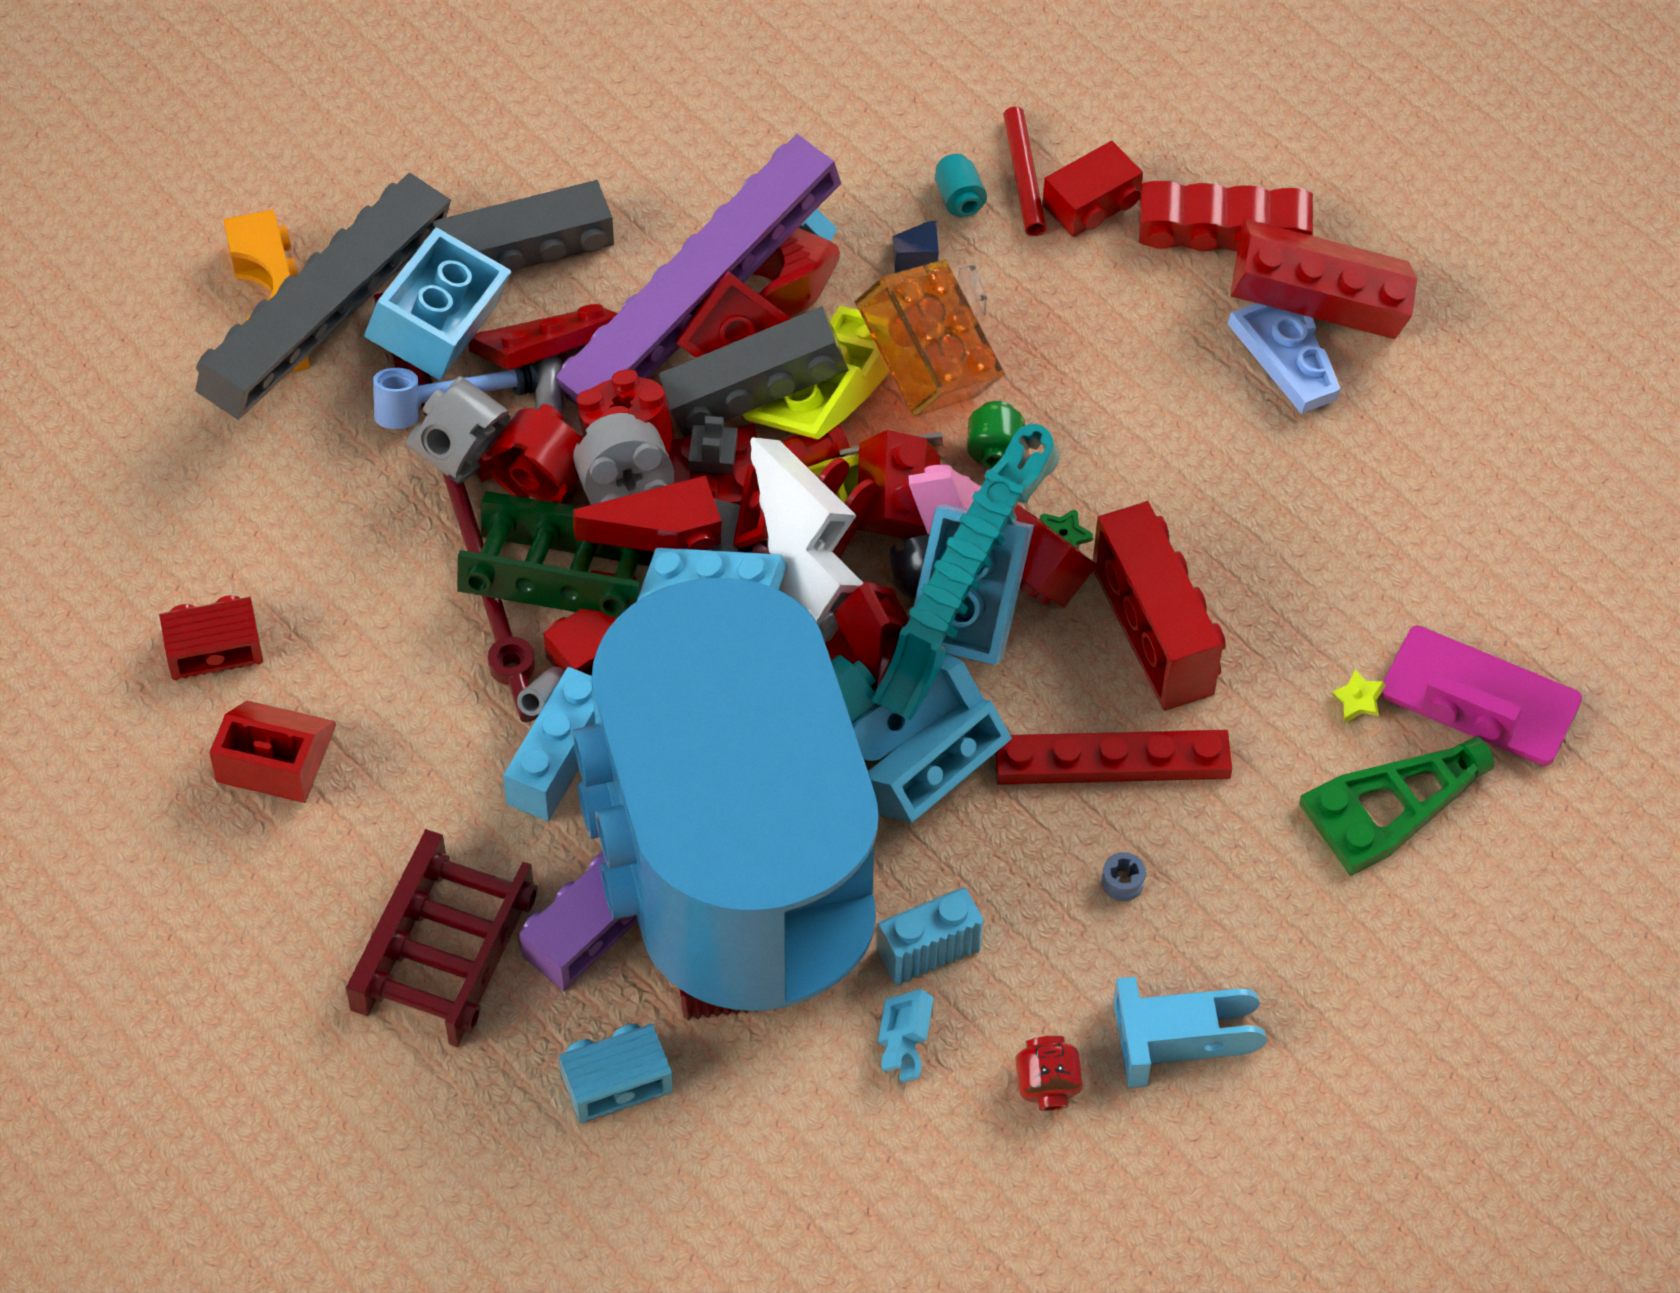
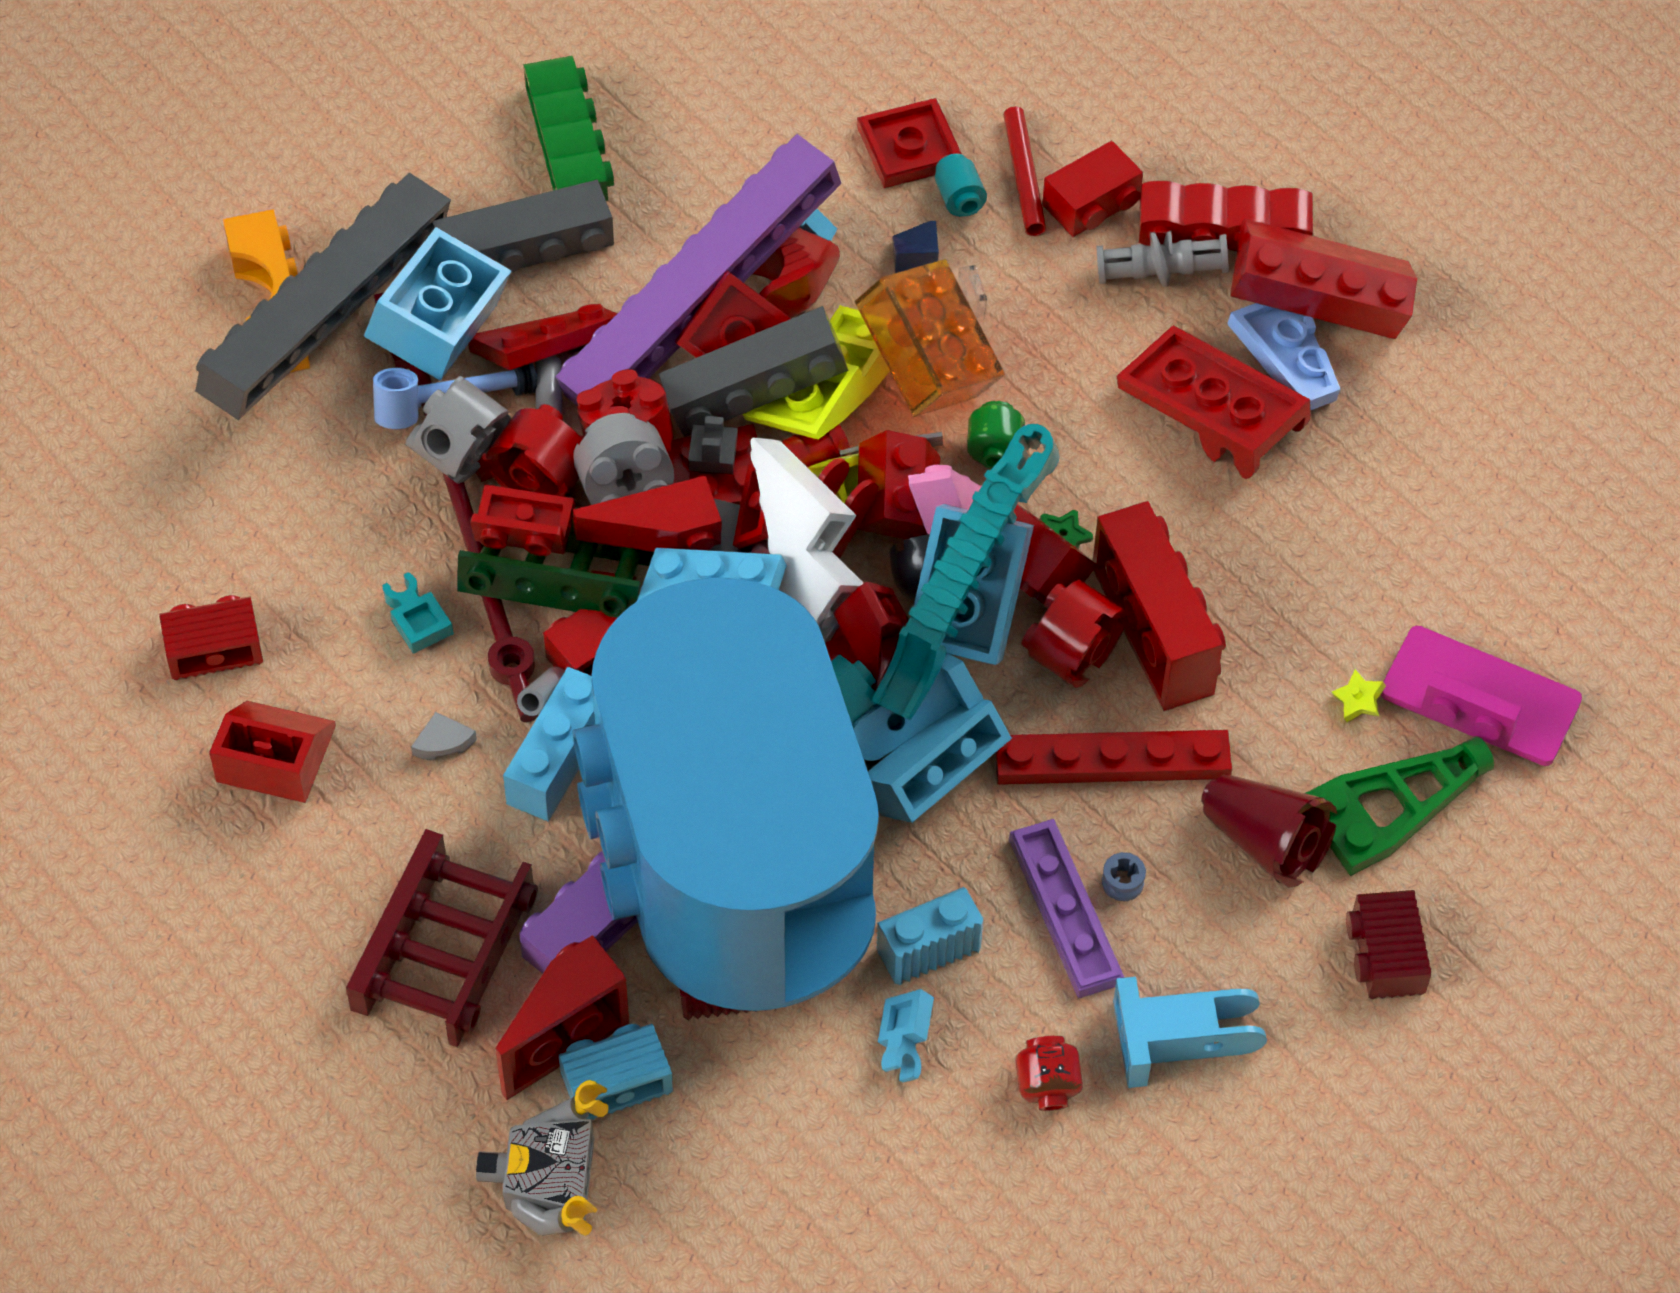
none -> teal plate [382,572,454,654]
none -> light grey tile [411,712,477,760]
none -> red bracket [470,485,575,556]
none -> torso [476,1080,609,1236]
none -> red slope [495,935,630,1100]
none -> green brick [523,56,614,201]
none -> red tile [857,98,962,188]
none -> medium lavender tile [1009,819,1124,999]
none -> red brick [1021,580,1128,688]
none -> light grey piece [1096,231,1229,287]
none -> red hinge [1117,325,1311,479]
none -> dark red cone [1201,774,1337,888]
none -> dark red brick [1346,890,1431,1000]

